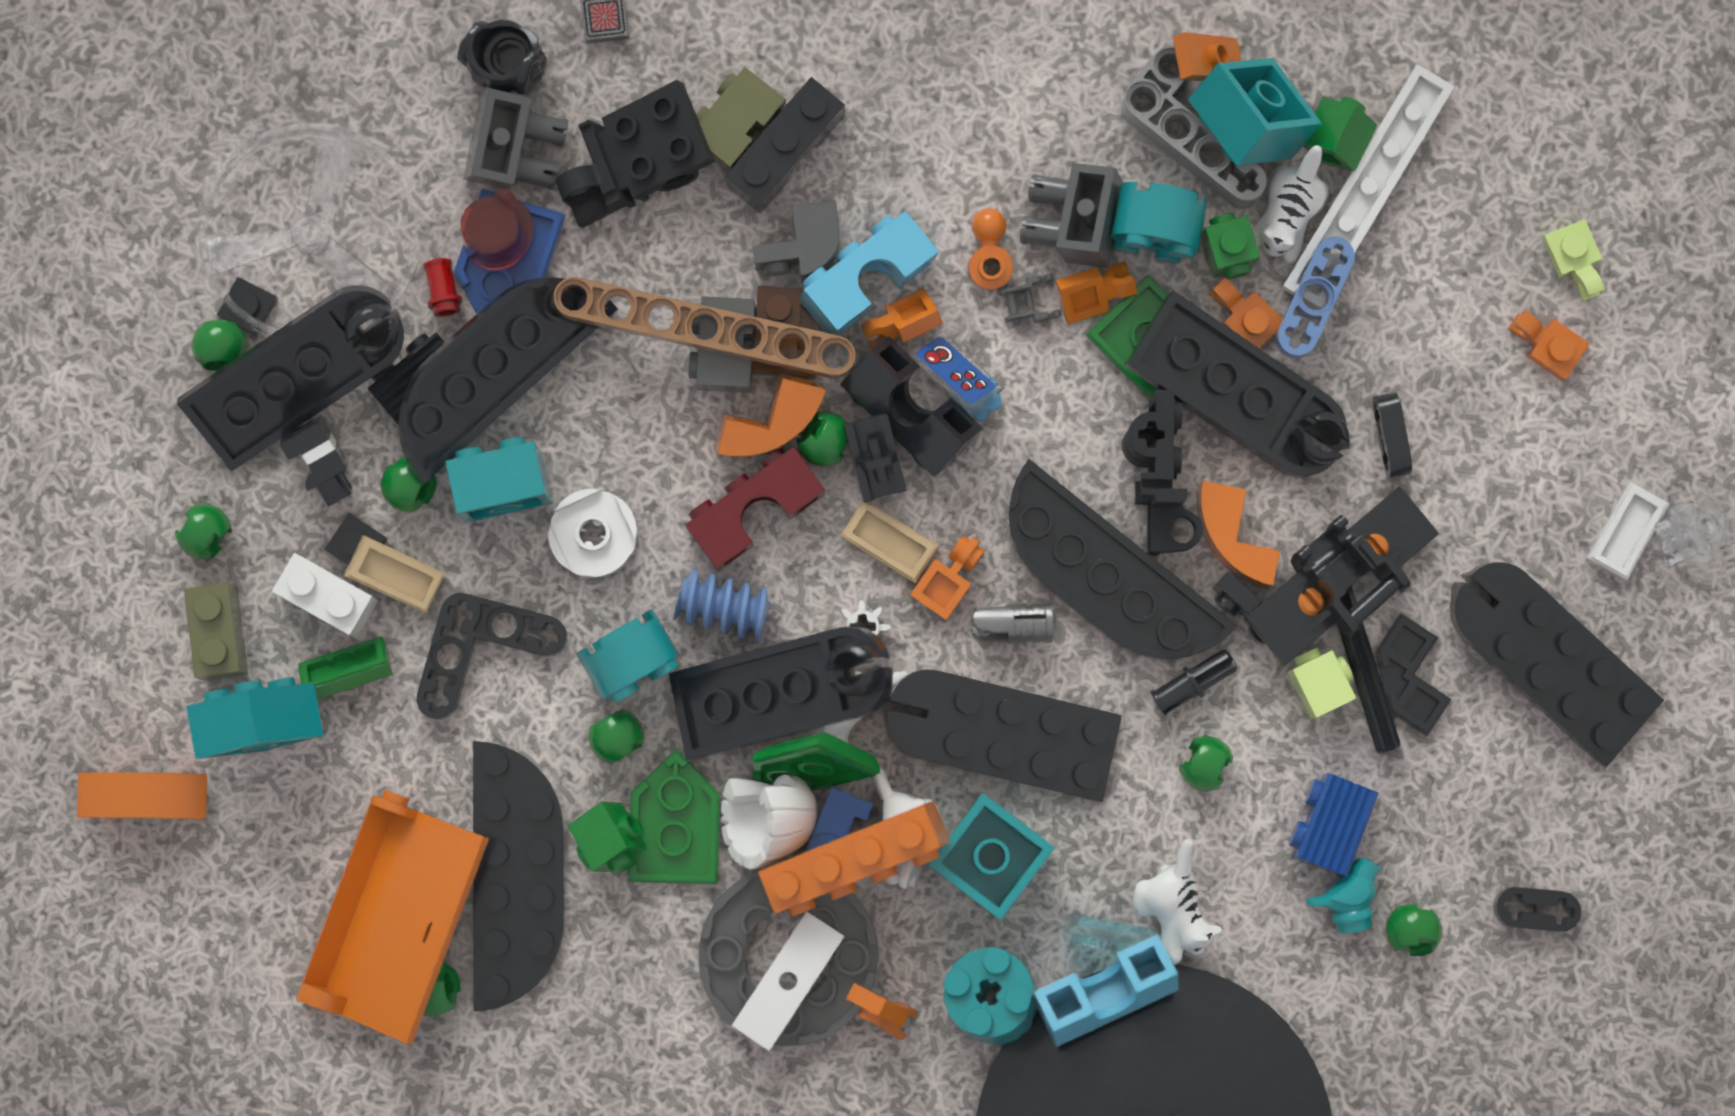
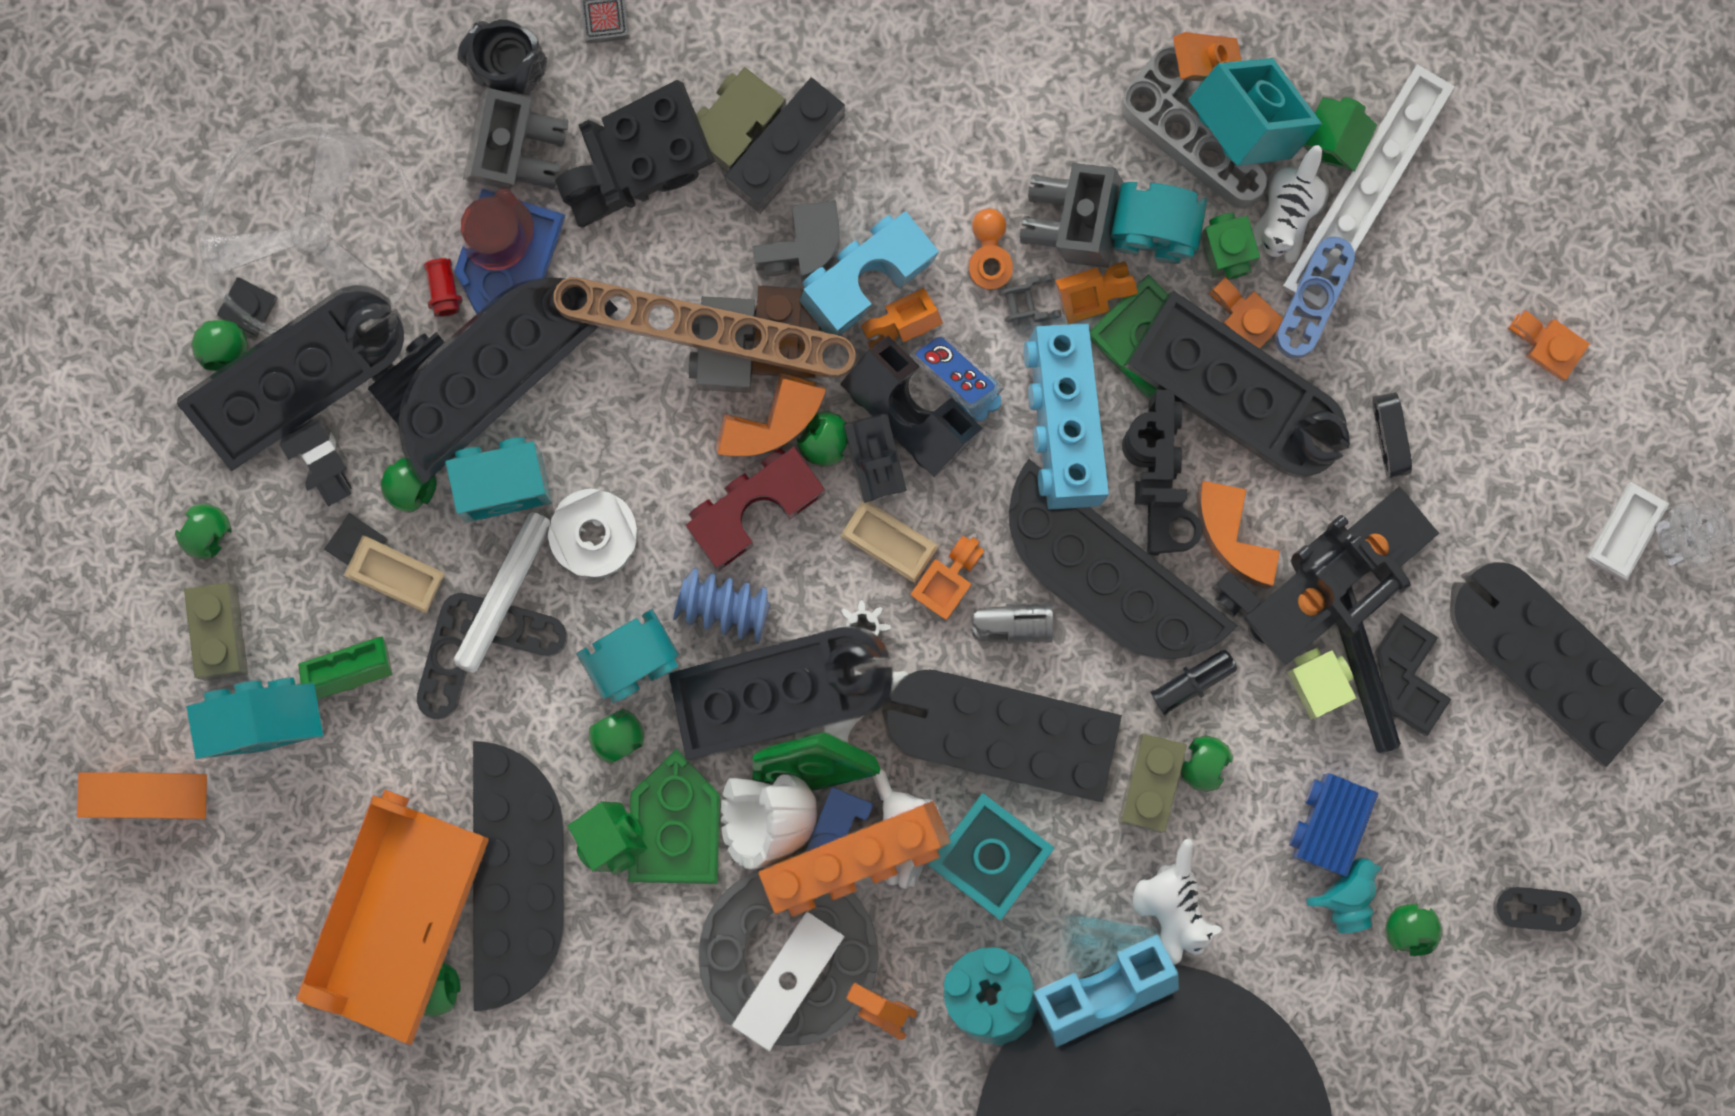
white brick [272,553,379,639] -> none
yellowish green plate [1542,219,1605,302] -> none
none -> white axle [455,512,550,673]
none -> medium azure brick [1023,324,1109,509]
none -> olive brick [1118,734,1187,833]

